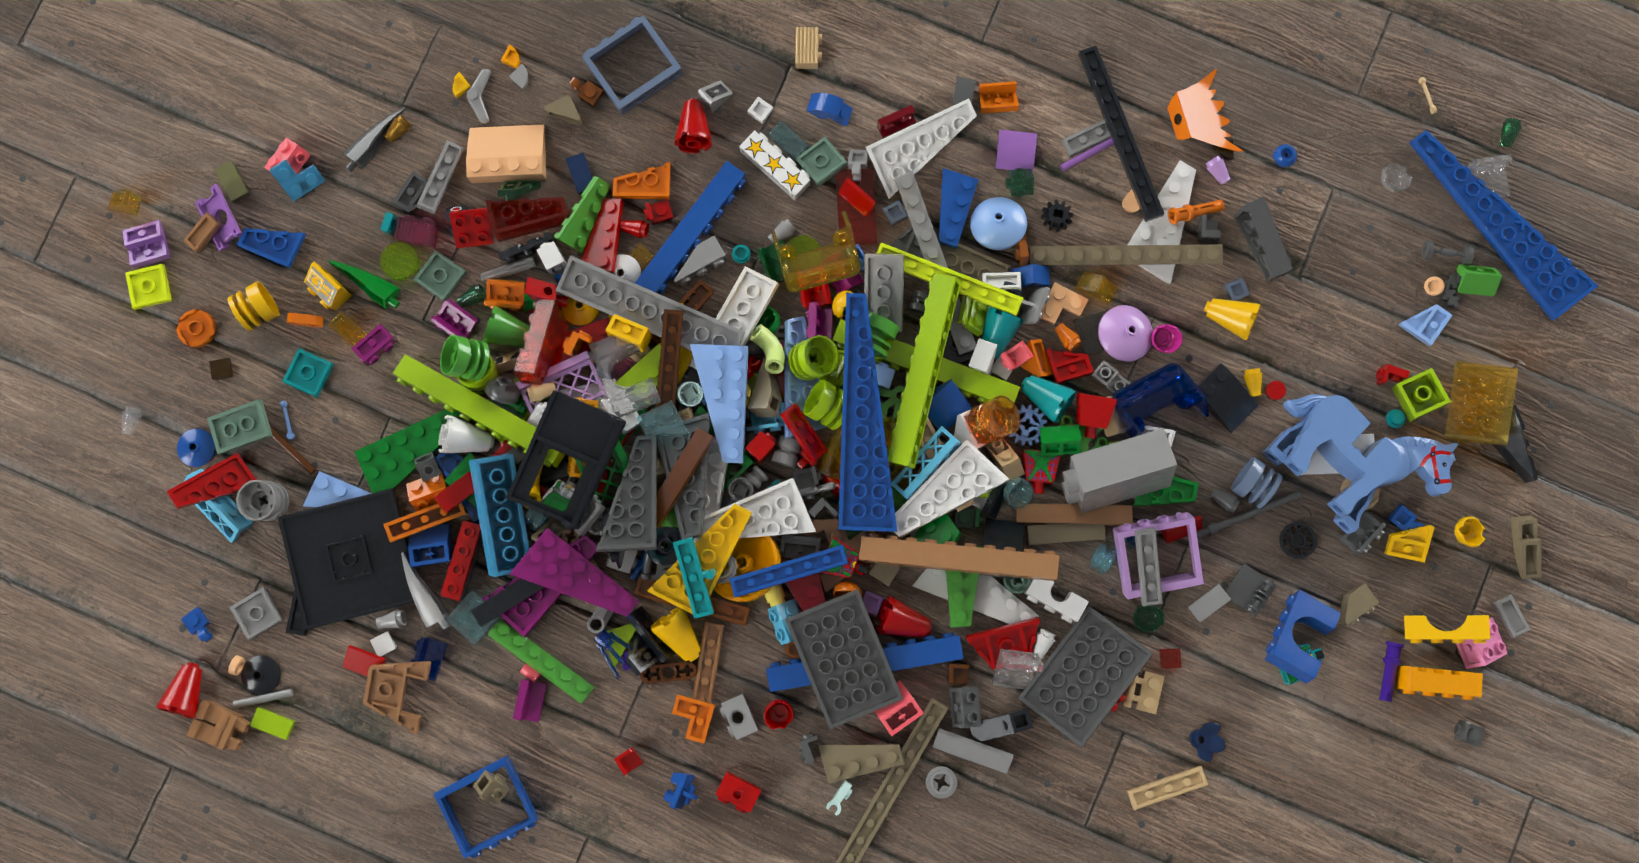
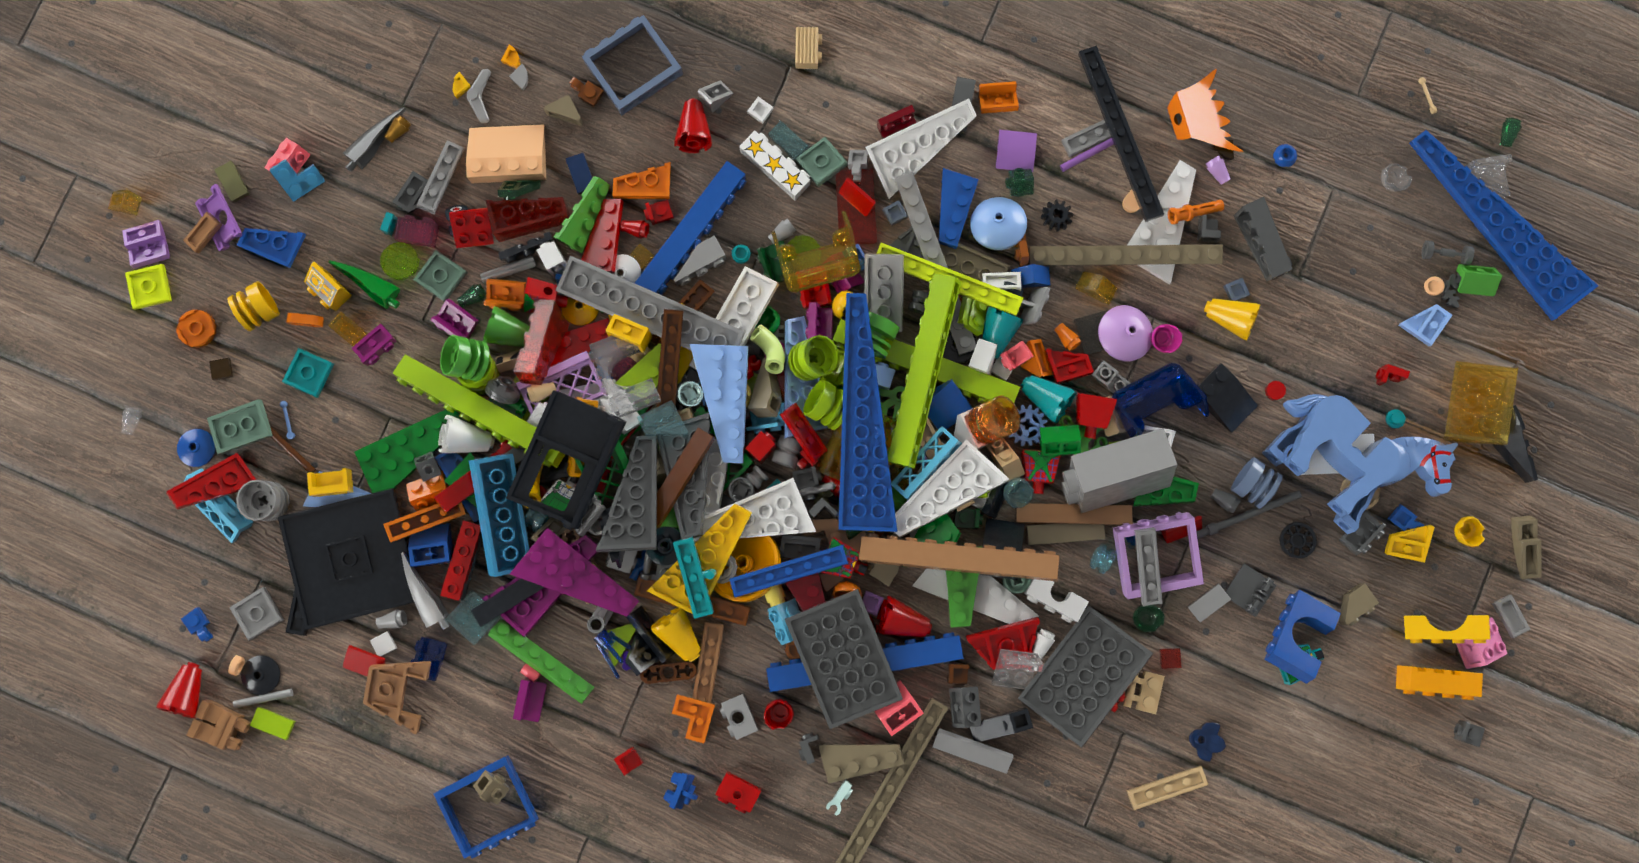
orange bracket [562,330,595,357] -> none
blue brick [806,93,853,126] -> none
light grey gear [926,766,957,799] -> none
light nougat plate [1041,282,1089,325] -> none
yellow cone [1243,368,1263,396] -> none
dark purple pin [1379,641,1404,702] -> none
lime brick [1392,368,1451,422] -> none
none -> yellow panel [307,468,353,497]

